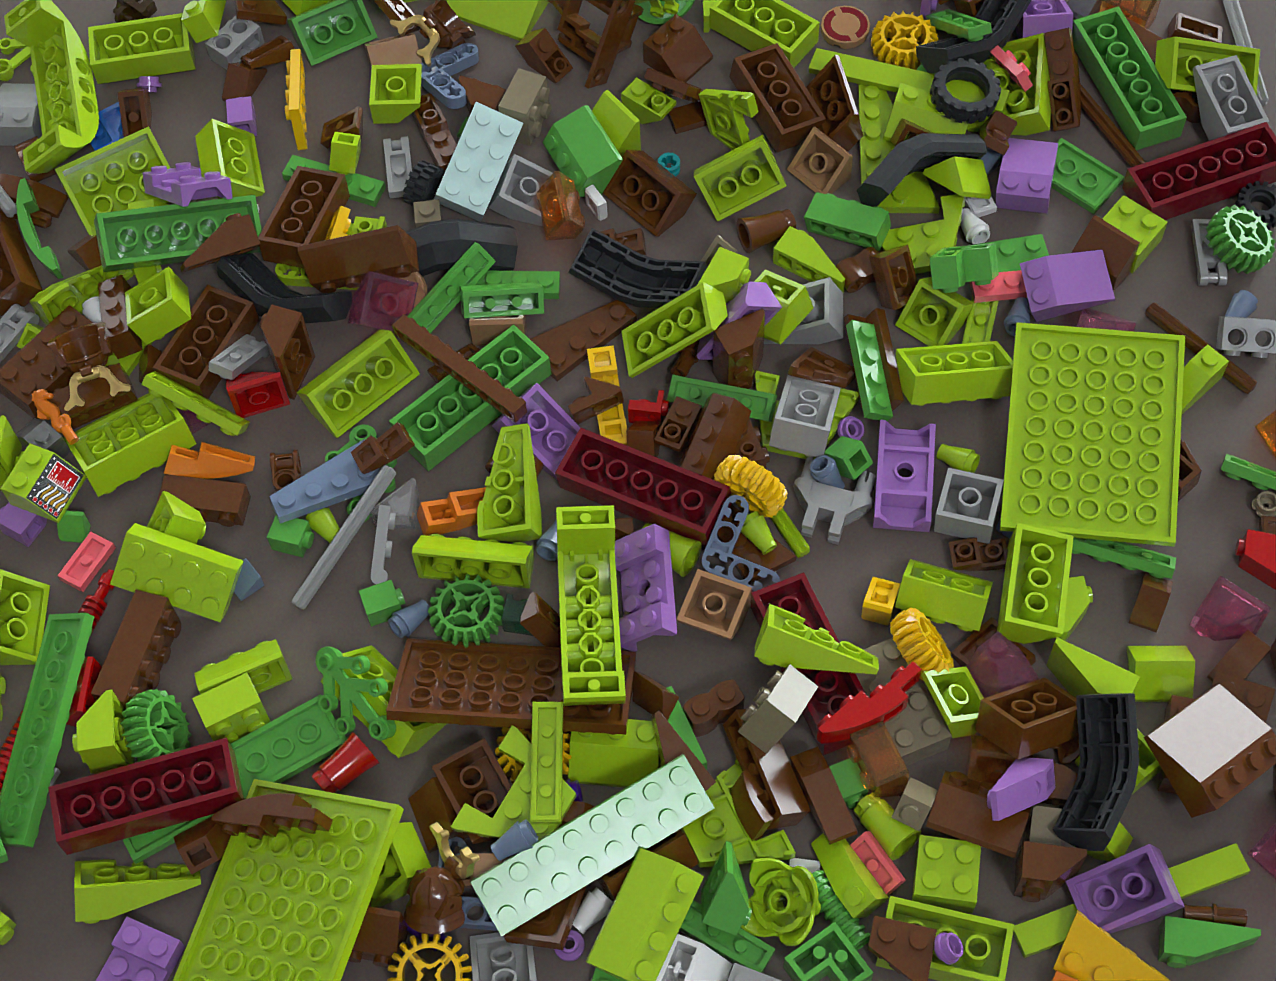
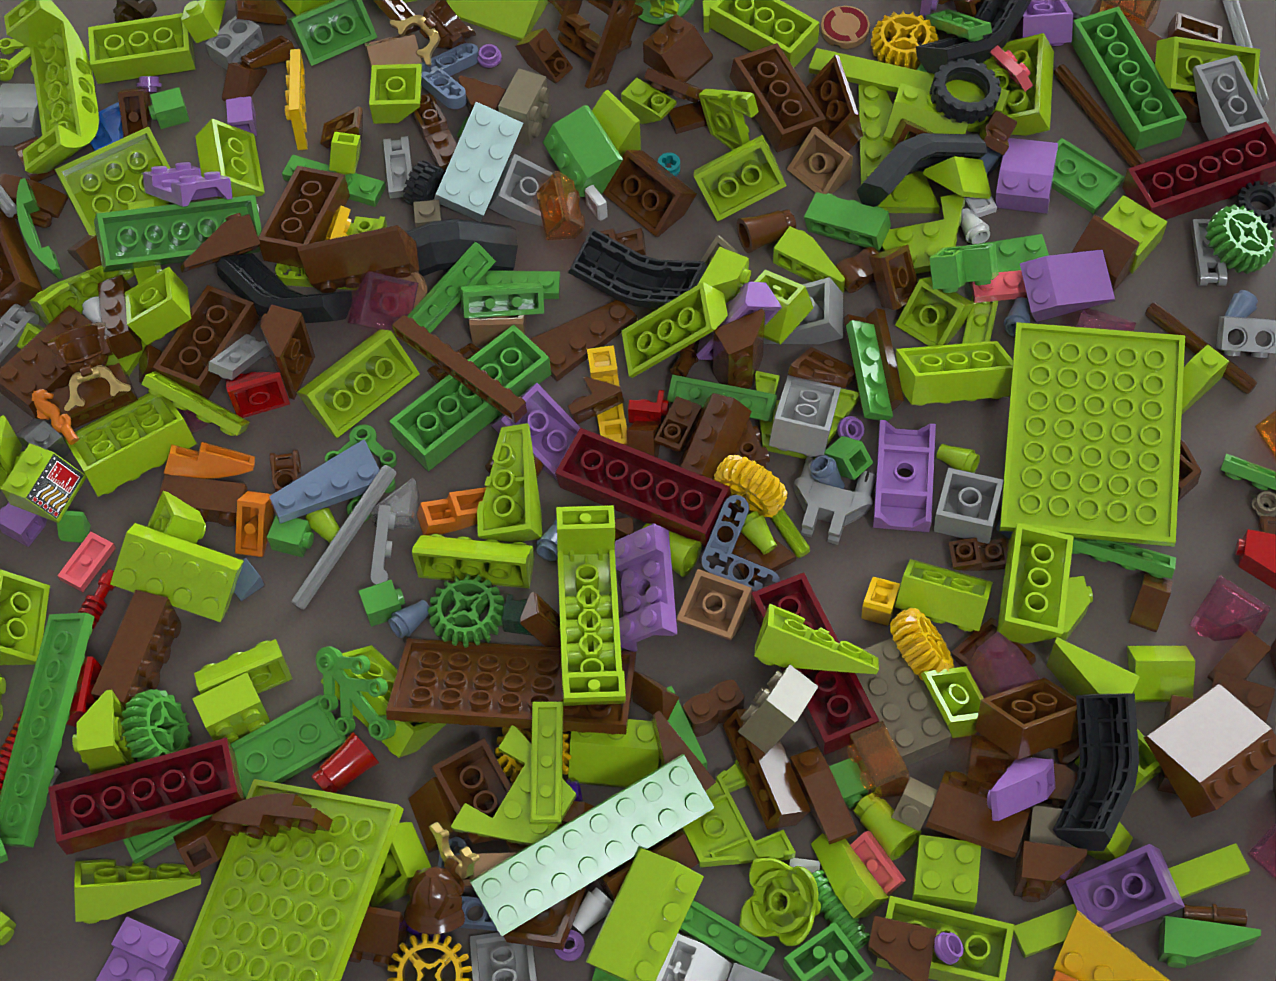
reddish brown slope [350,422,415,474] -> none
sand blue cone [490,820,539,861] -> none
bright green slope [701,841,752,935] -> none
reddish brown slope [731,770,774,841] -> none
red slope [817,662,922,744] -> none
reddish brown slope [1044,27,1081,132] -> none
none -> bright green brick [148,87,190,129]
none -> orange slope [235,491,274,557]
none -> medium lavender plate [477,44,502,68]

